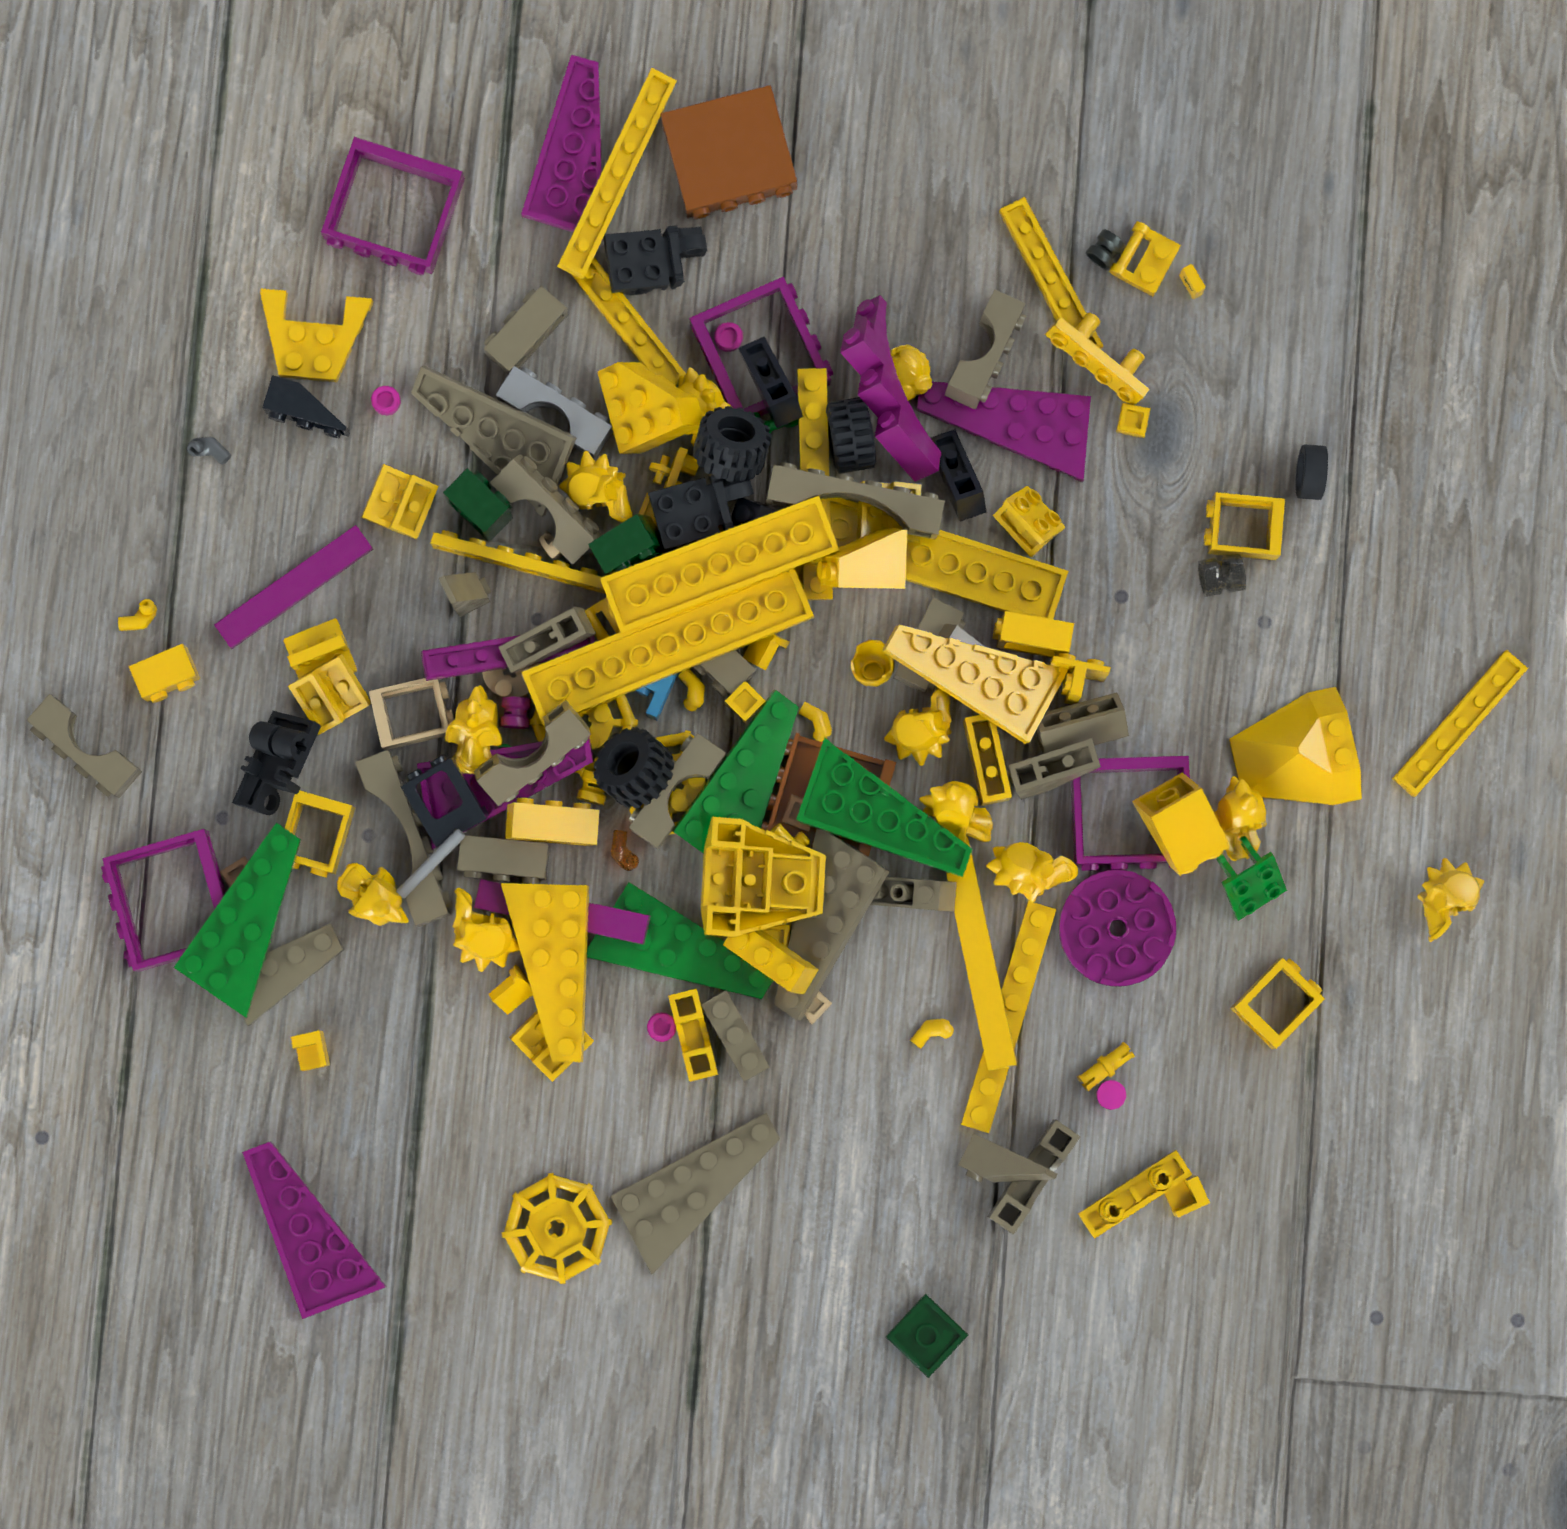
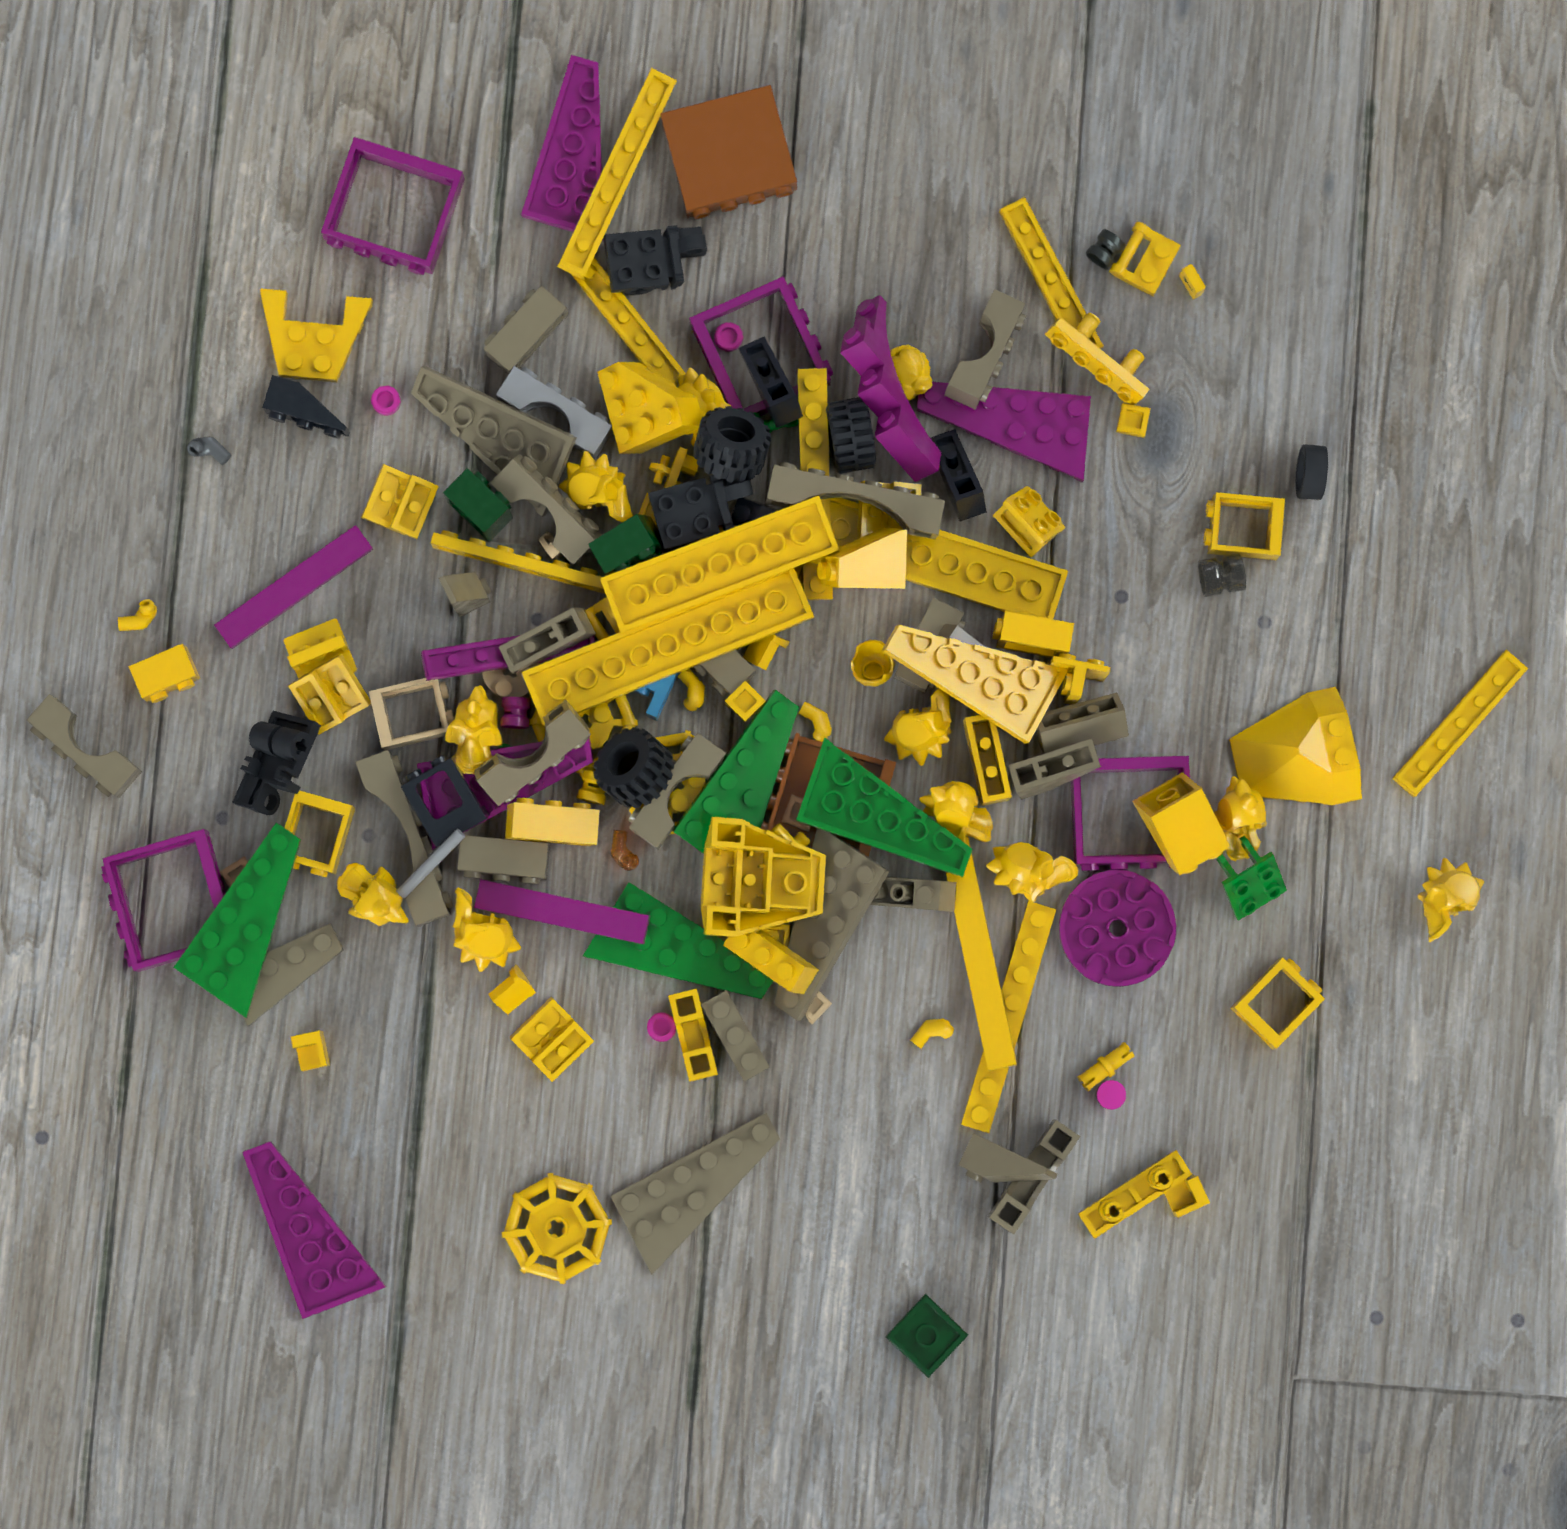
yellow wing [501,883,589,1062] -> none

